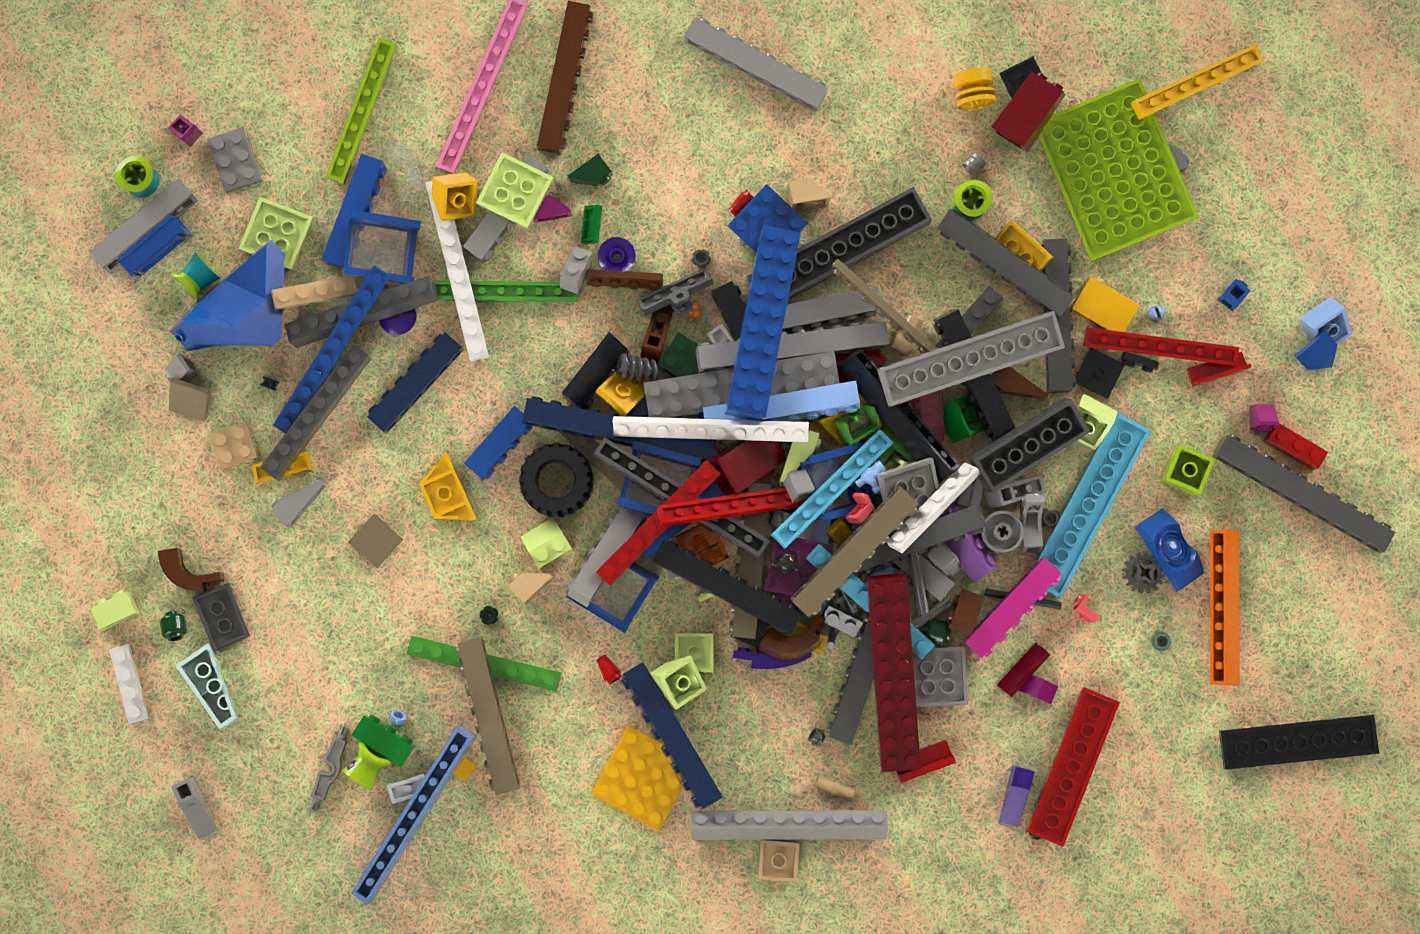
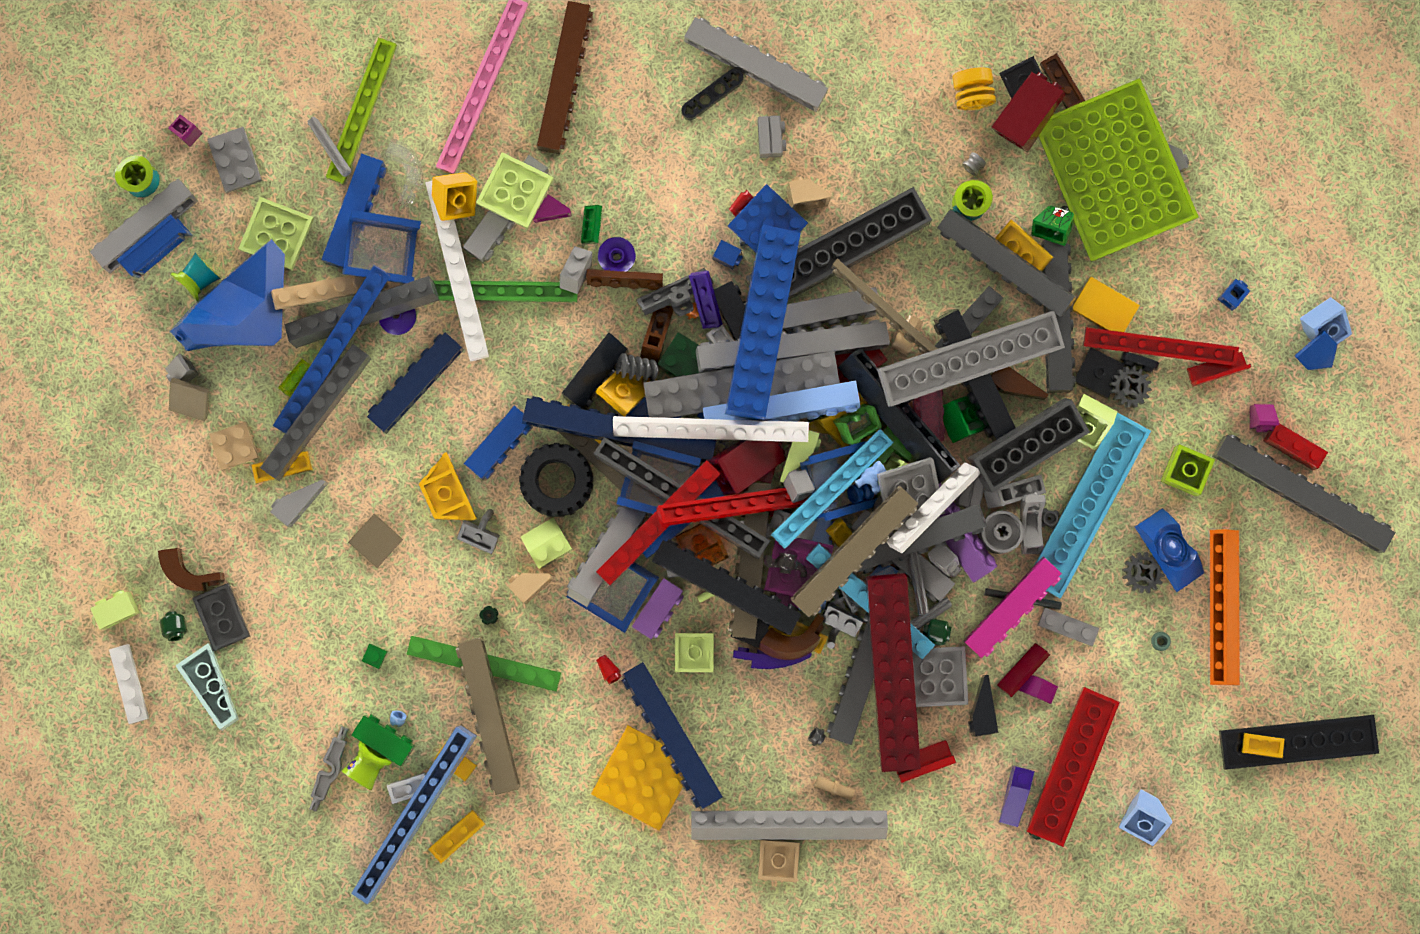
light grey slope [171,777,218,839] -> none
black bush [260,376,280,391] -> none
dark green slope [568,153,613,186] -> none
yellowish green slope [650,656,707,710] -> none
dark grey plate [692,250,711,268] -> none
coral bracket [846,493,875,524] -> none
reddish brown brick [947,588,984,637] -> none
coral bracket [1073,593,1100,624] -> none
yellow plate [1131,45,1264,120] -> none
light blue hinge [1148,306,1164,321] -> none
none -> clear neon green brick [277,358,311,397]
none -> light grey axle [308,117,351,177]
none -> green plate [362,644,388,669]
none -> yellow tile [428,810,485,863]
none -> dark grey plate [457,509,500,554]
none -> medium lavender brick [632,578,684,640]
none -> black beam [681,68,743,120]
none -> dark purple plate [689,271,723,329]
none -> blue brick [713,240,743,270]
none -> light grey brick [757,116,786,158]
none -> black slope [968,675,999,737]
none -> green torso [1031,206,1074,246]
none -> light grey plate [1037,608,1099,646]
none -> reddish brown plate [1040,53,1085,109]
none -> dark grey gear [1109,366,1152,408]
none -> light blue slope [1119,790,1172,846]
none -> yellow plate [1242,733,1285,758]

